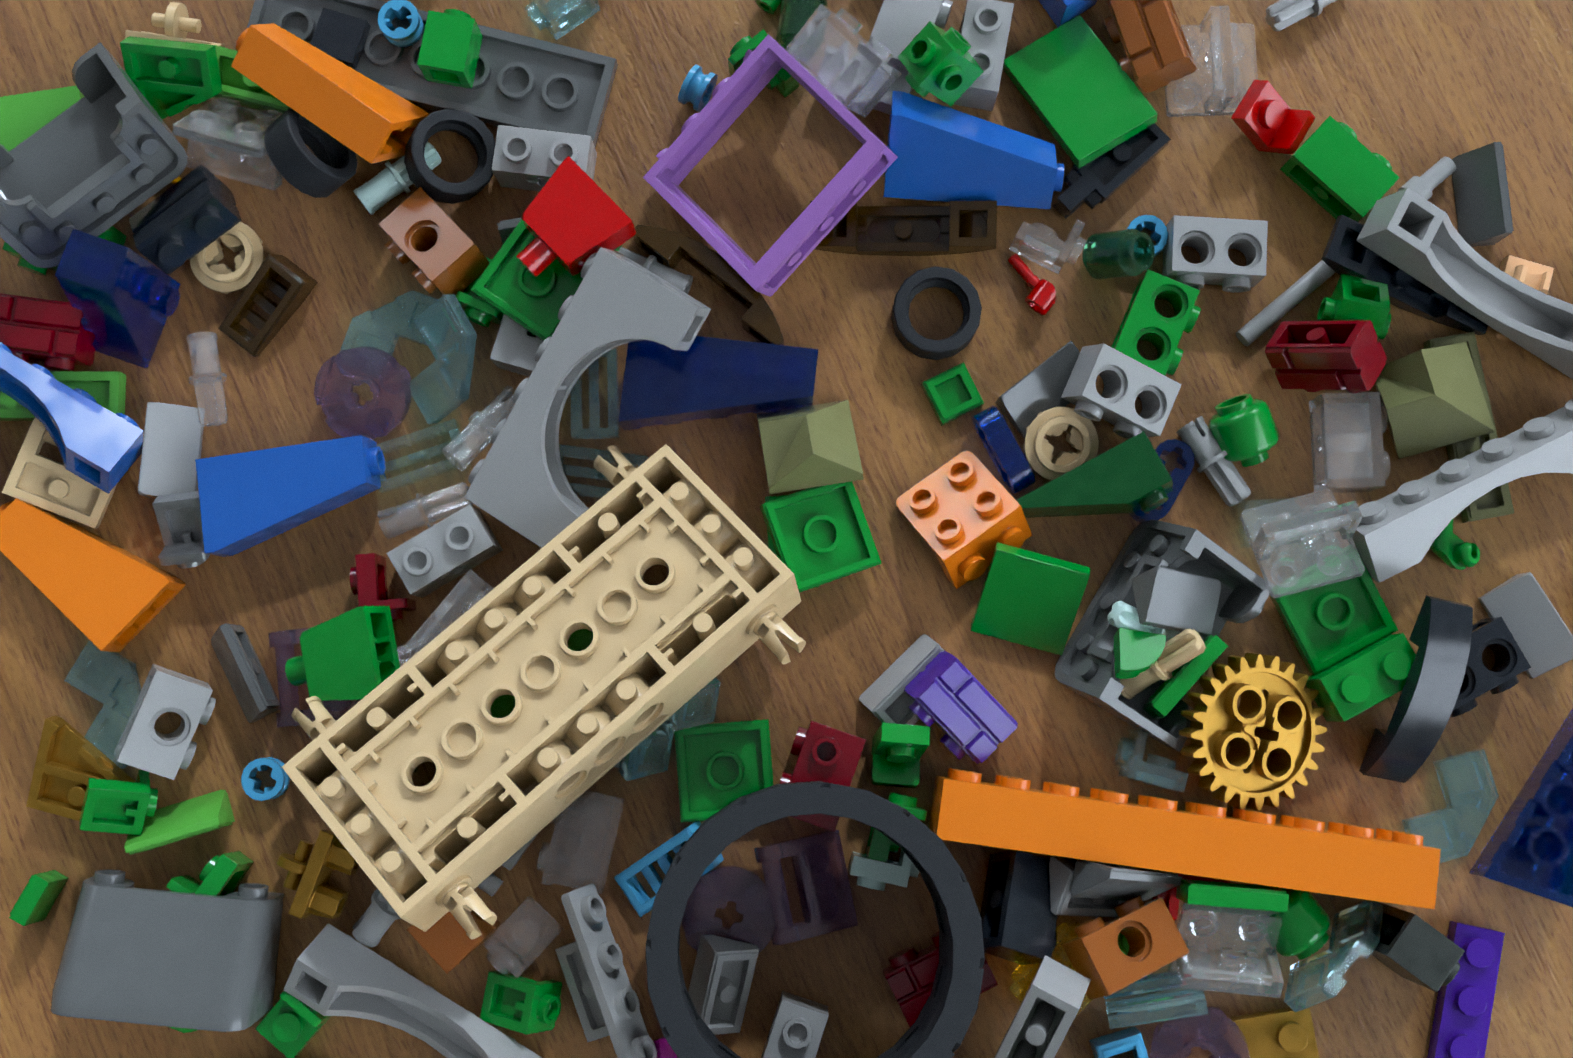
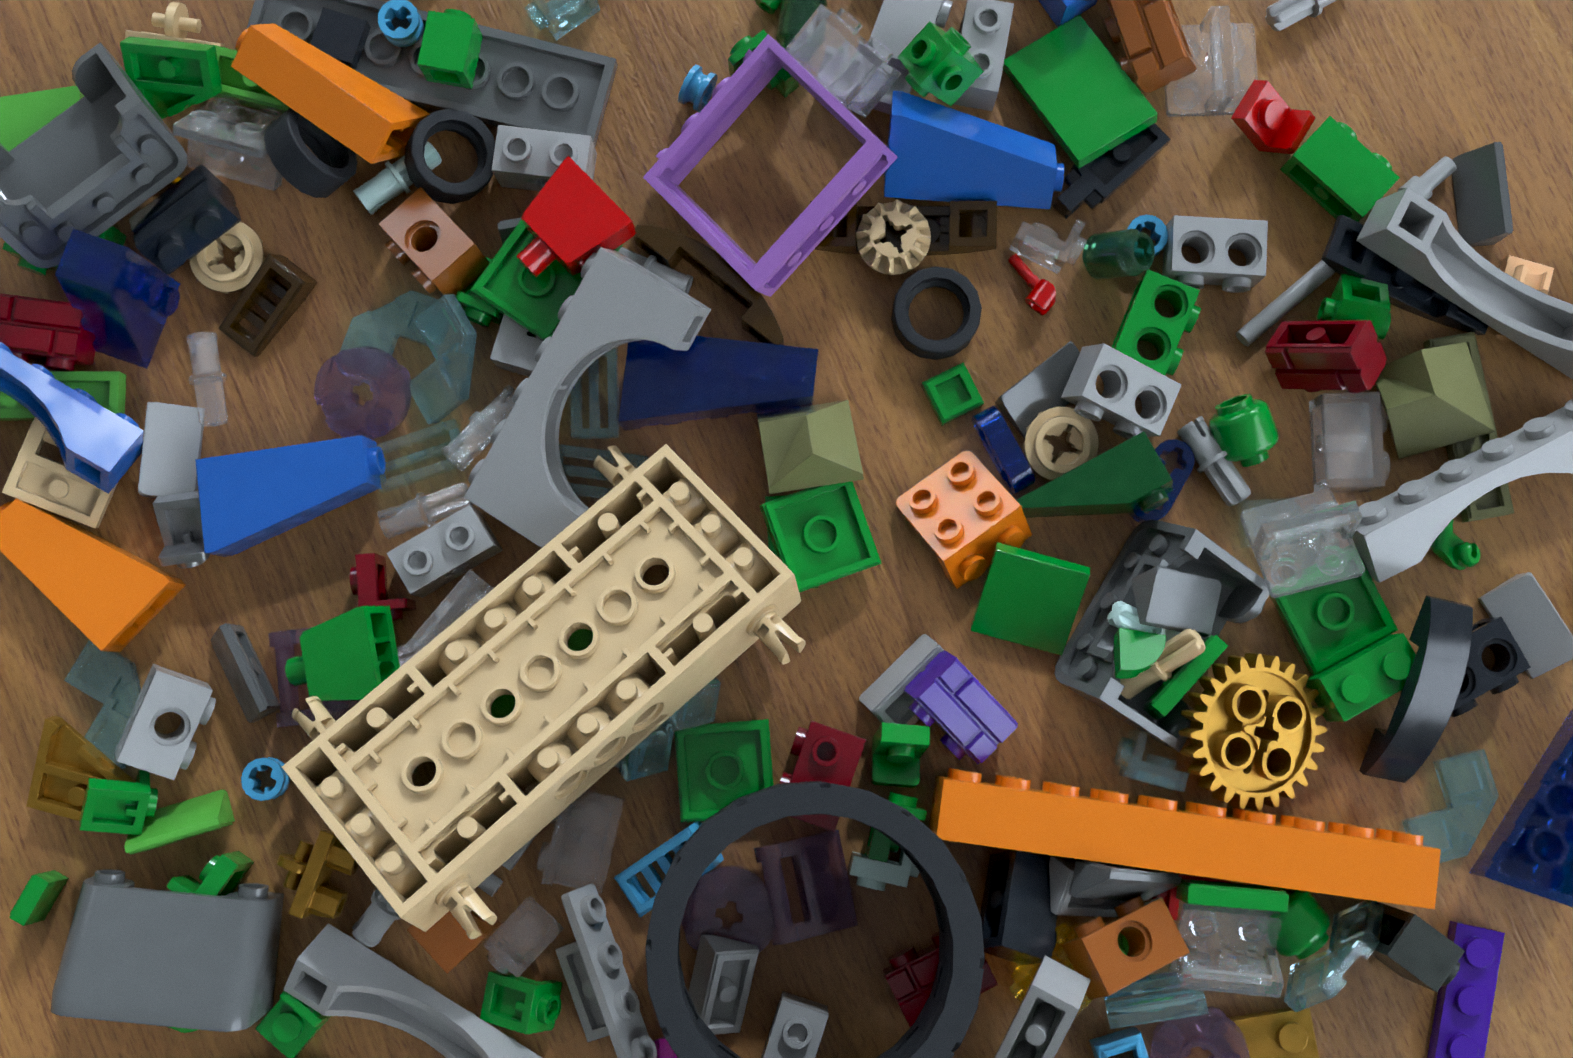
none -> tan gear [856,199,931,275]

